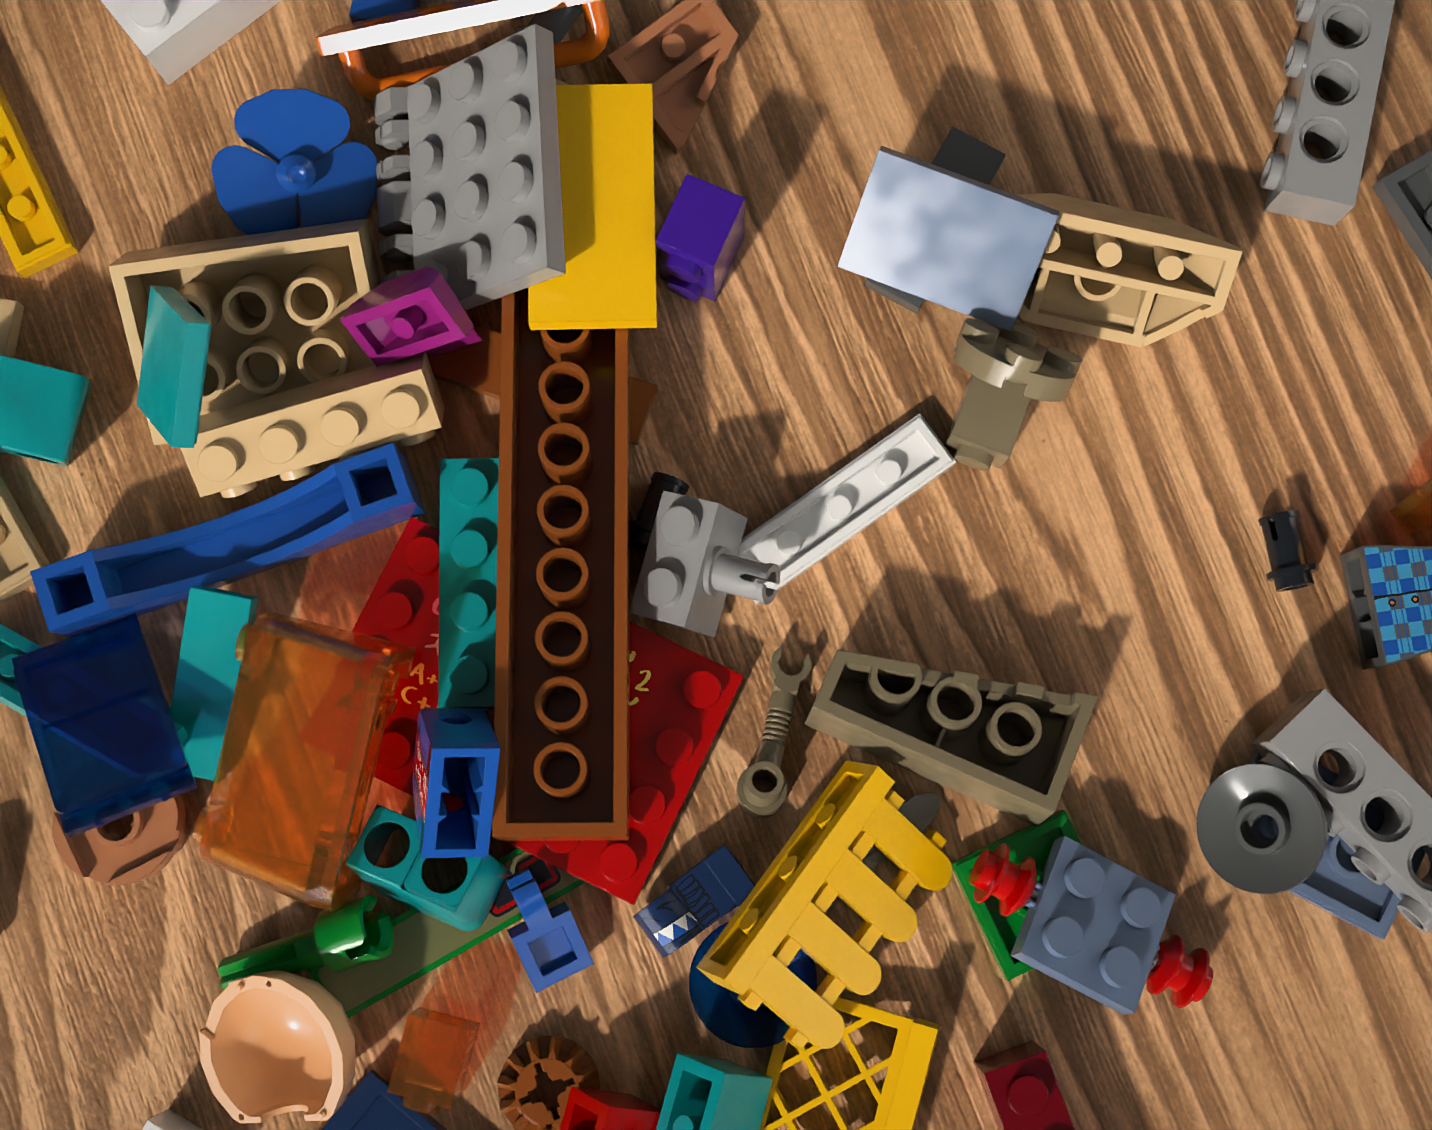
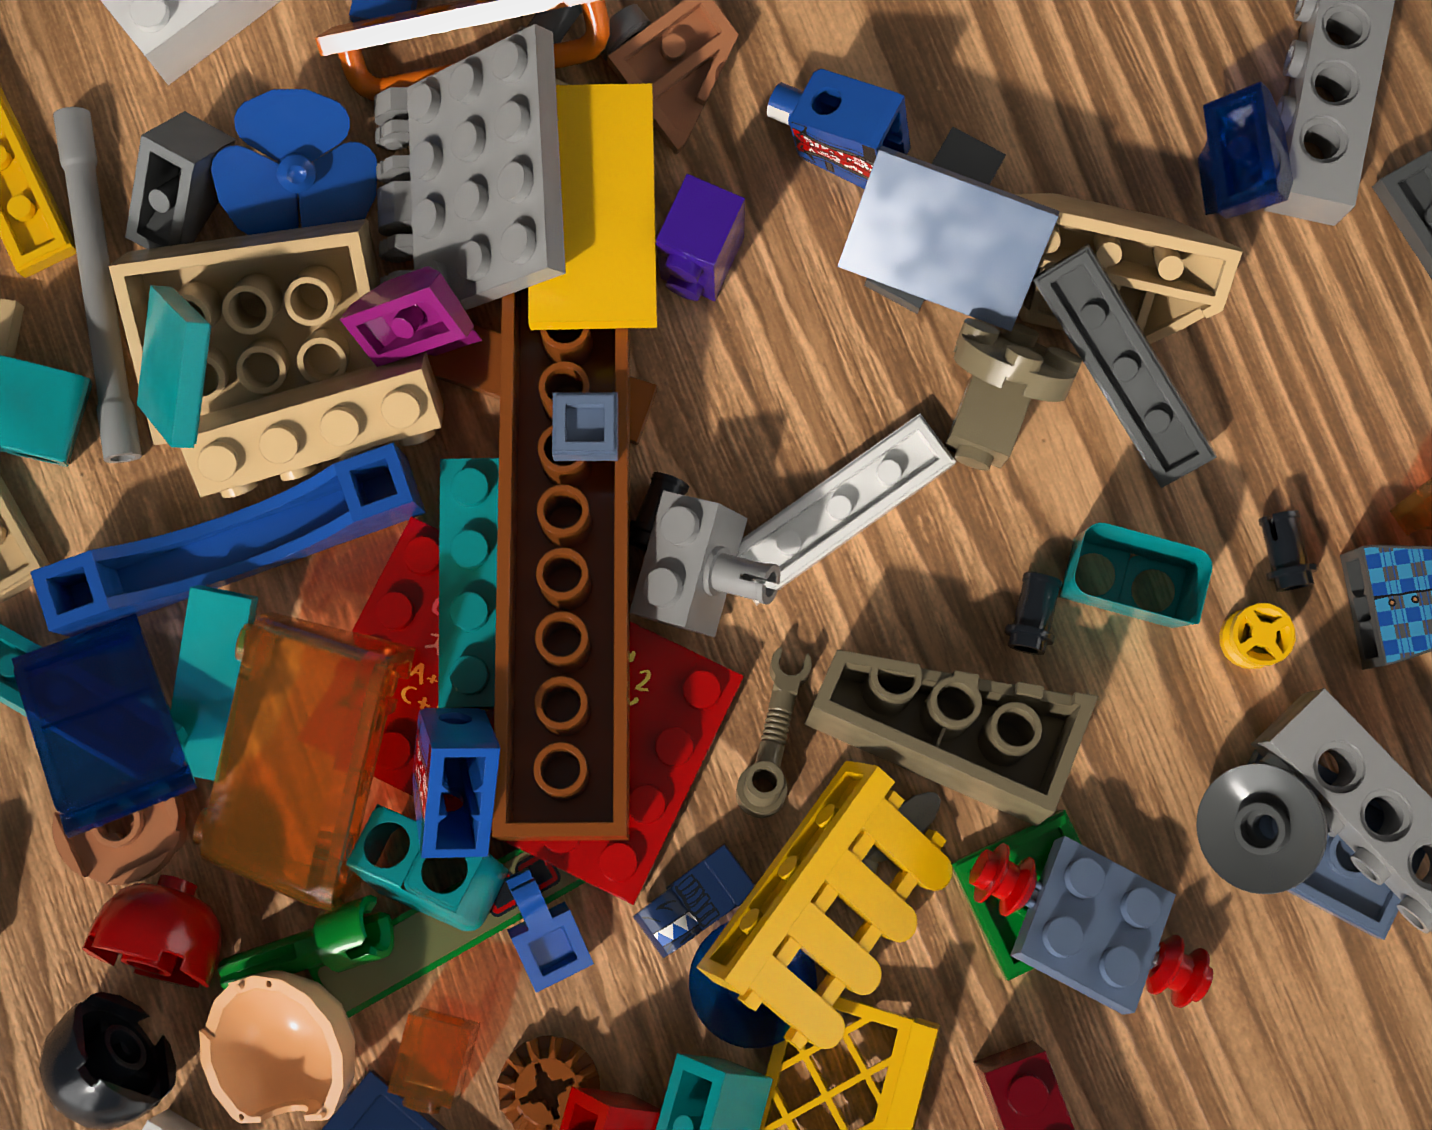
none -> black cylinder [39,992,177,1130]
none -> light grey piece [53,107,142,463]
none -> red cylinder [82,875,222,988]
none -> dark grey slope [125,111,236,249]
none -> sand blue tile [552,392,618,461]
none -> flat silver tile [600,4,651,61]
none -> blue torso [767,69,911,189]
none -> black pin [1004,572,1062,655]
none -> dark grey tile [1033,243,1217,488]
none -> teal piece [1059,523,1212,628]
none -> clear blue slope [1197,82,1293,219]
none -> yellow wheel [1219,603,1296,669]

